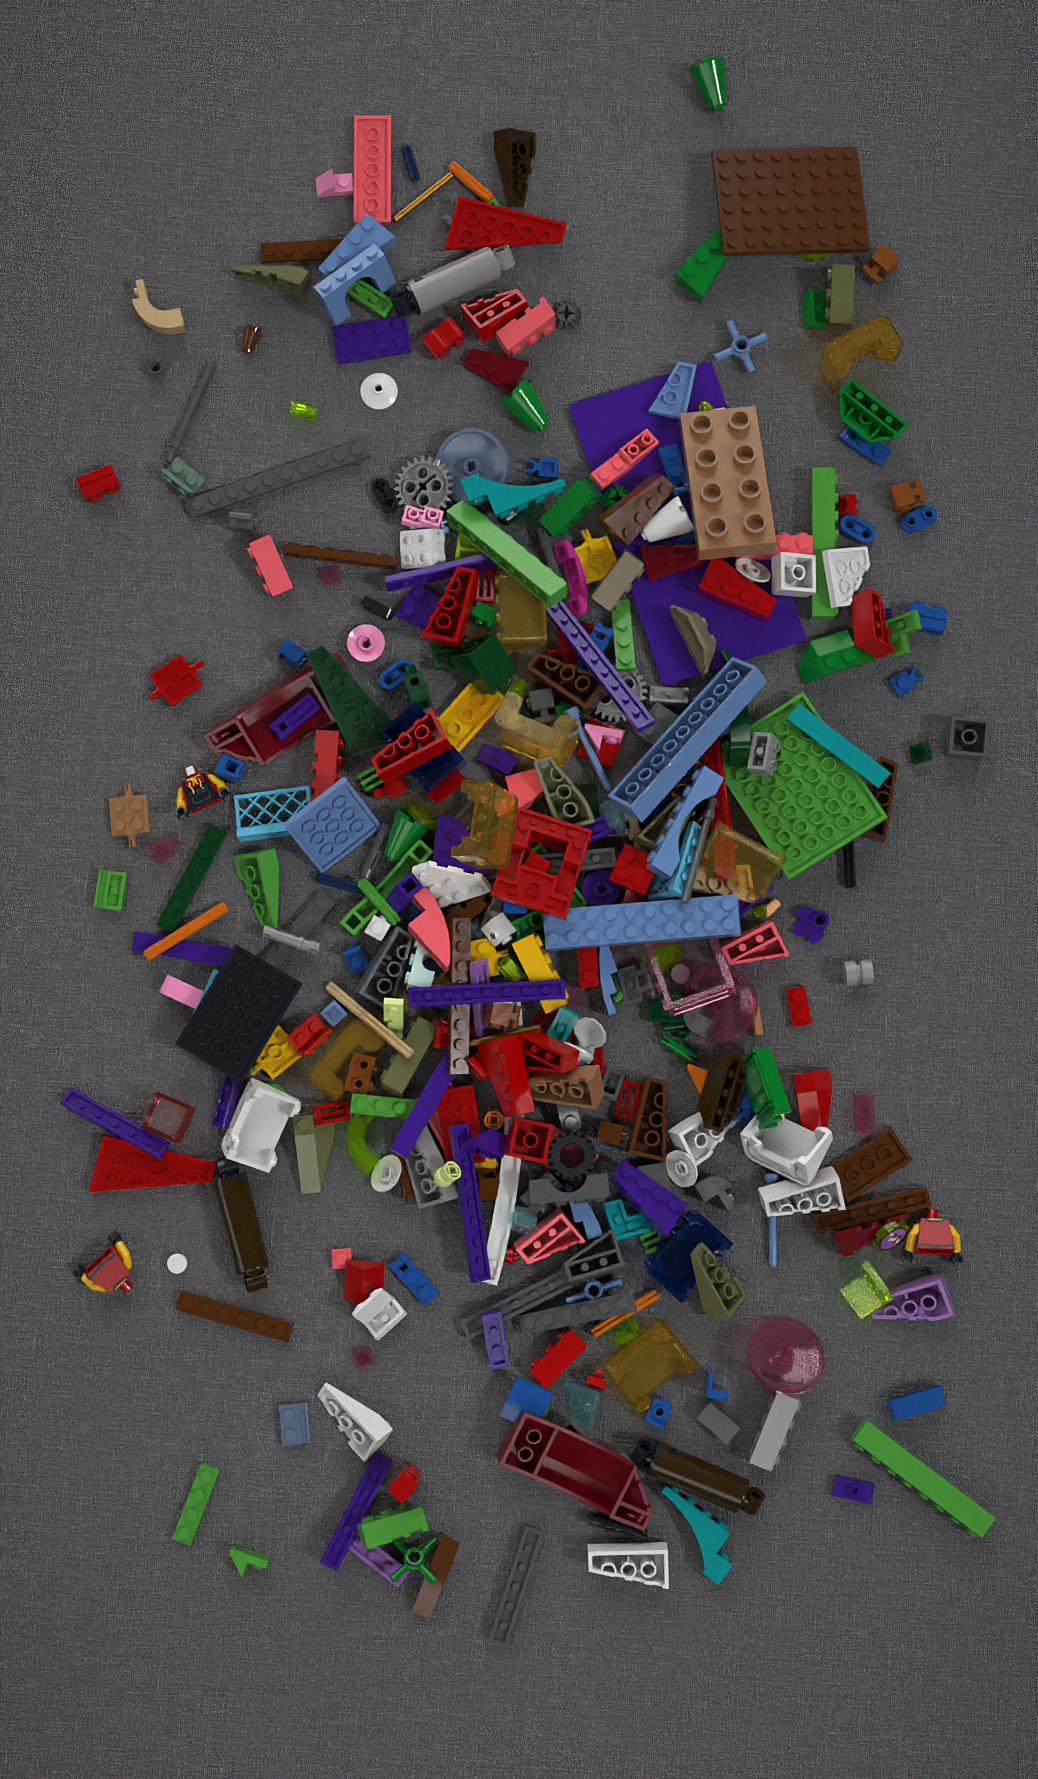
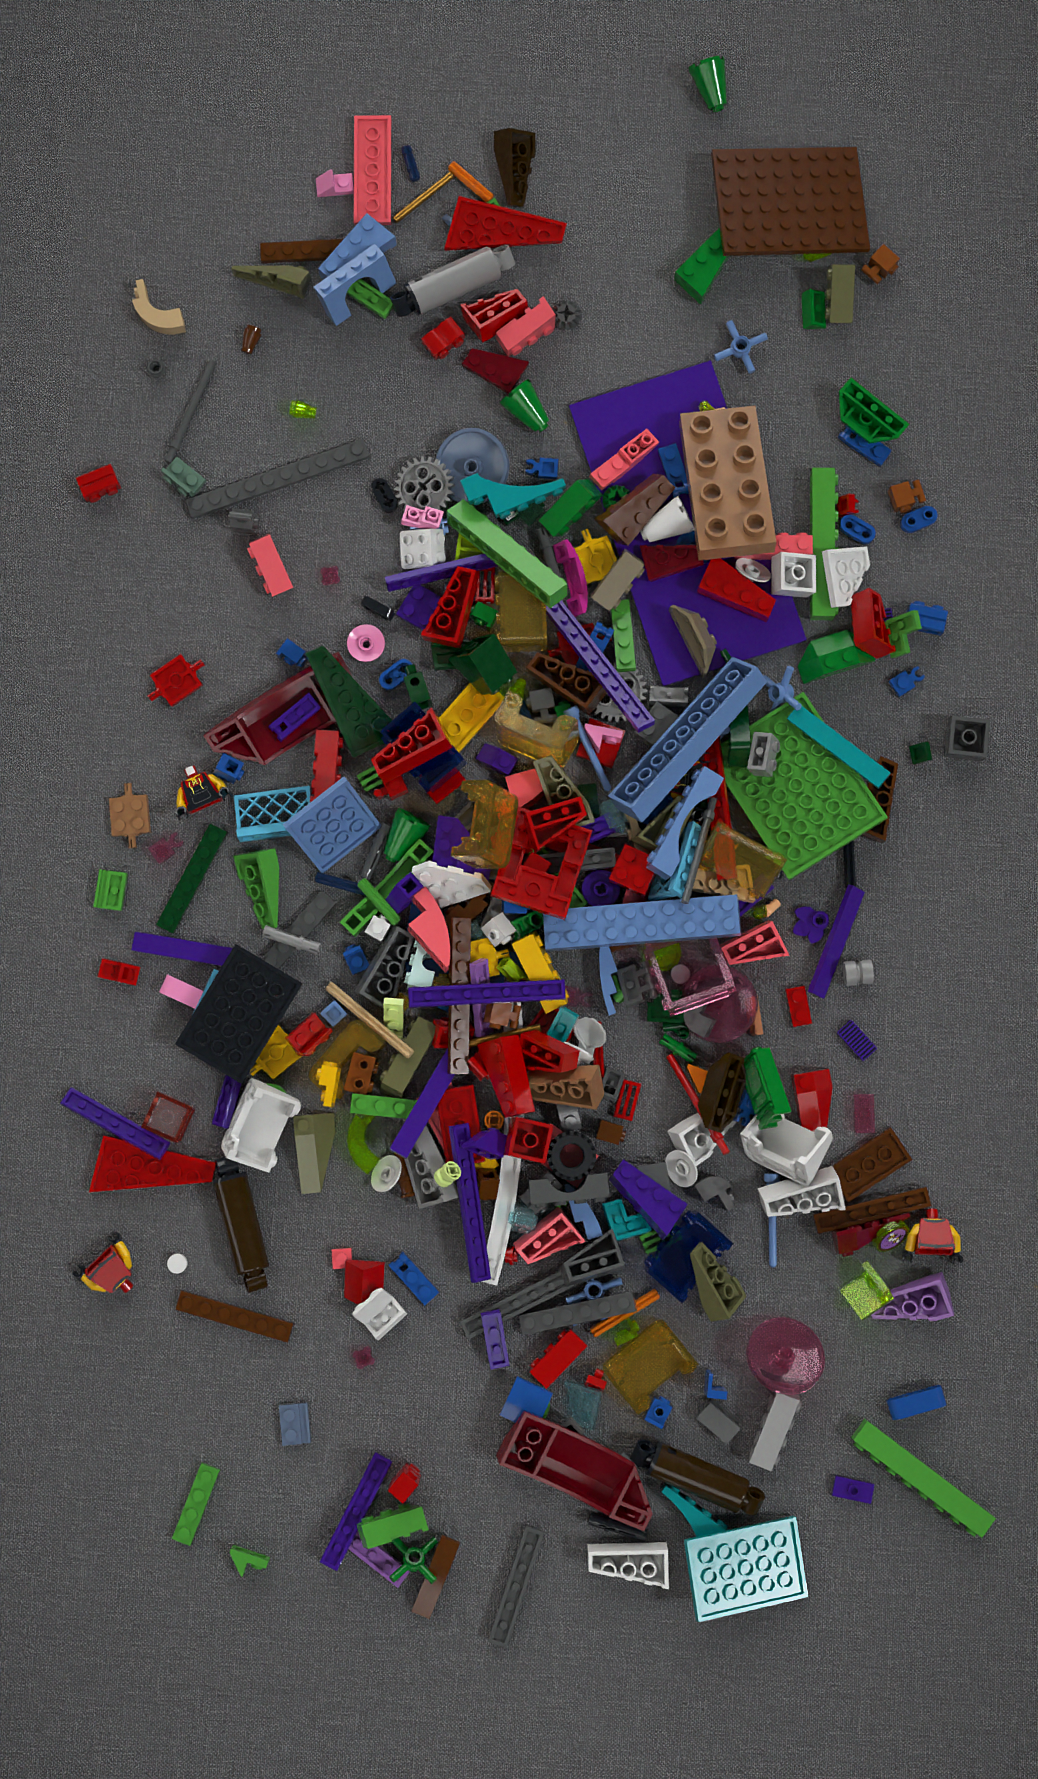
orange axle [143,902,228,961] -> none
reddish brown plate [282,542,397,570] -> none
red tile [311,1100,351,1126] -> none
white wedge [318,1383,393,1462] -> none
dark purple plate [332,316,412,365] -> none
white dish [360,373,398,410] -> none
clear neon green tile [406,802,438,830] -> none
red brick [576,947,599,988] -> none
reddish brown wedge [625,1076,666,1162] -> none
medium blue wing [648,361,697,420] -> none
clear yellow windscreen [817,315,904,394] -> none
none -> red slope [97,958,140,986]
none -> yellow plate [316,1061,341,1107]
none -> red wedge [523,796,587,853]
none -> red bar [666,1054,730,1155]
none -> plate [684,1516,808,1622]
none -> medium blue bar [764,666,802,712]
none -> dark purple tile [807,884,865,999]
none -> tile [836,1020,877,1061]

